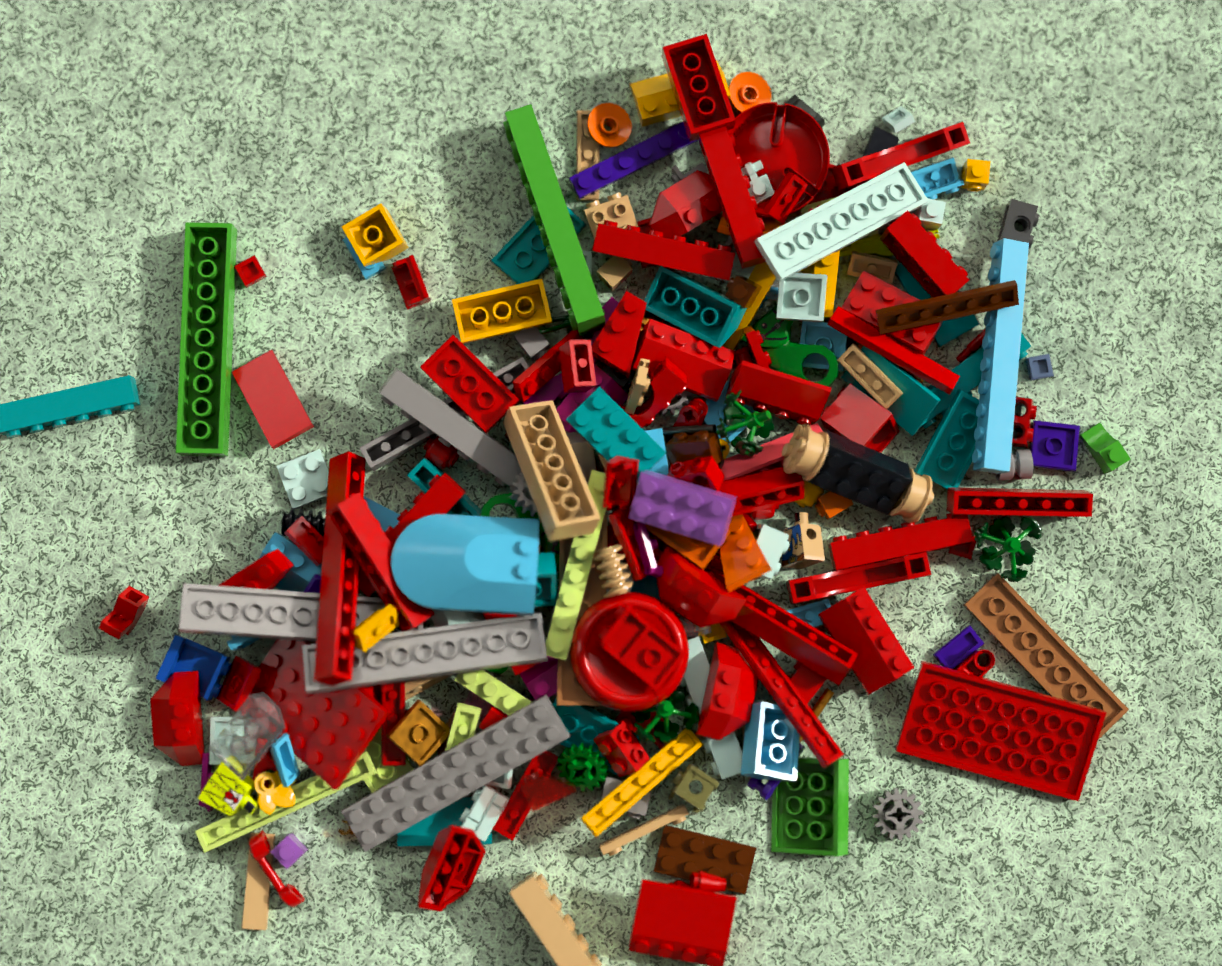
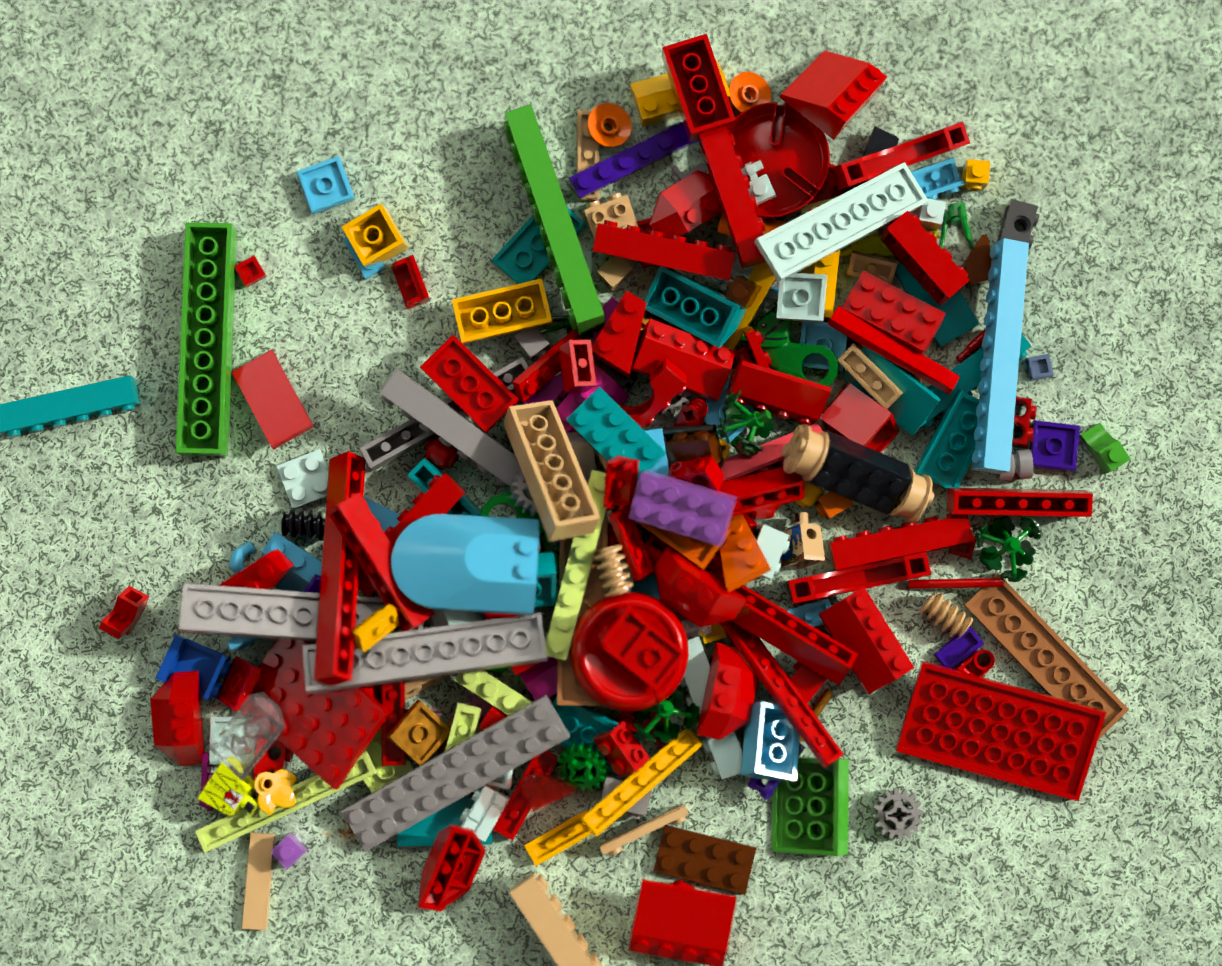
red piece [248,830,305,907] -> none
medium azure slope [271,733,300,787] -> none
red plate [284,516,324,566] -> none
tan plate [625,358,650,415] -> none
magenta piece [633,522,663,578] -> none
olive piece [668,764,720,815] -> none
red cone [690,870,726,893] -> none
red plate [763,171,808,224] -> none
reddish brown plate [876,280,1019,334] -> none
light aqua plate [882,106,915,133] -> none
none -> medium azure arm [229,541,256,574]
none -> medium azure plate [296,156,355,215]
none -> yellow plate [524,810,592,866]
none -> red slope [779,50,887,140]
none -> red bar [909,578,1004,589]
none -> tan piece [919,591,973,639]
none -> green plant [939,203,974,249]
none -> reddish brown slope [961,234,992,288]

